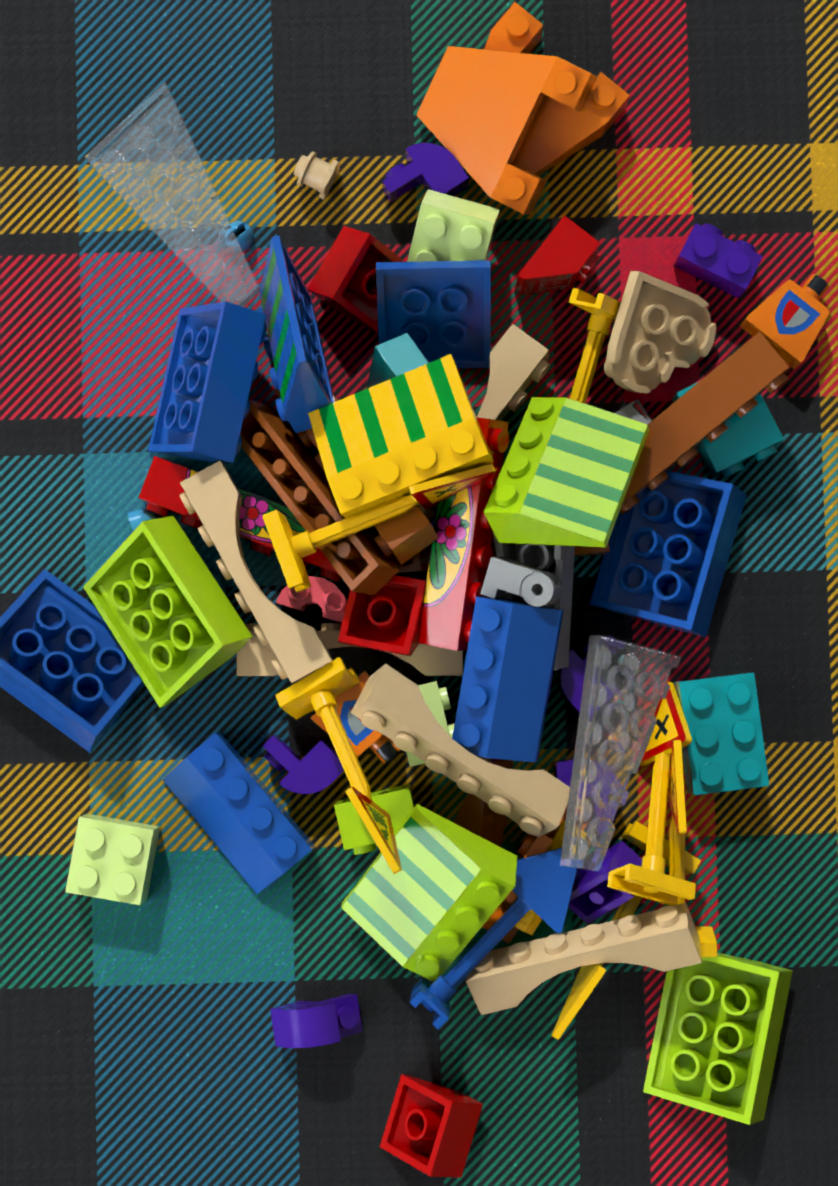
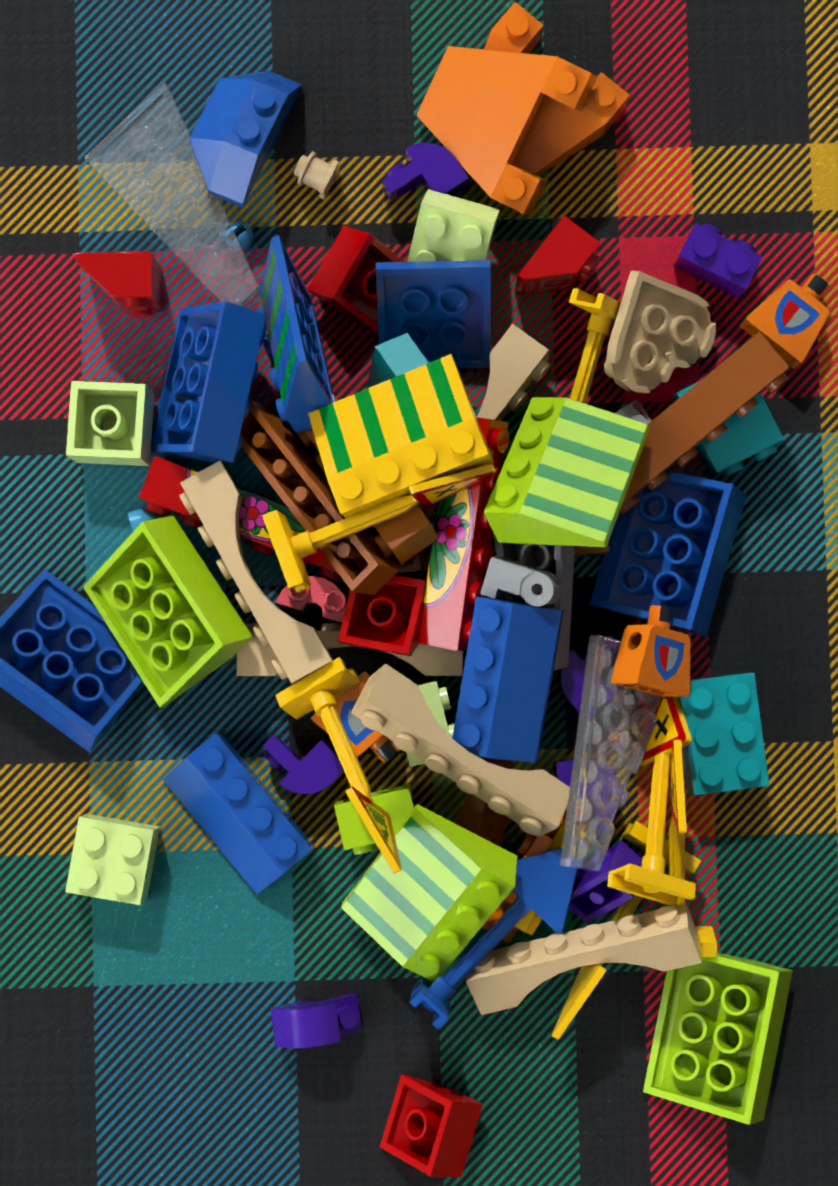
none -> yellowish green brick [66,381,154,466]
none -> red slope [75,251,163,318]
none -> blue wedge [189,71,302,208]
none -> orange torso [611,605,690,697]

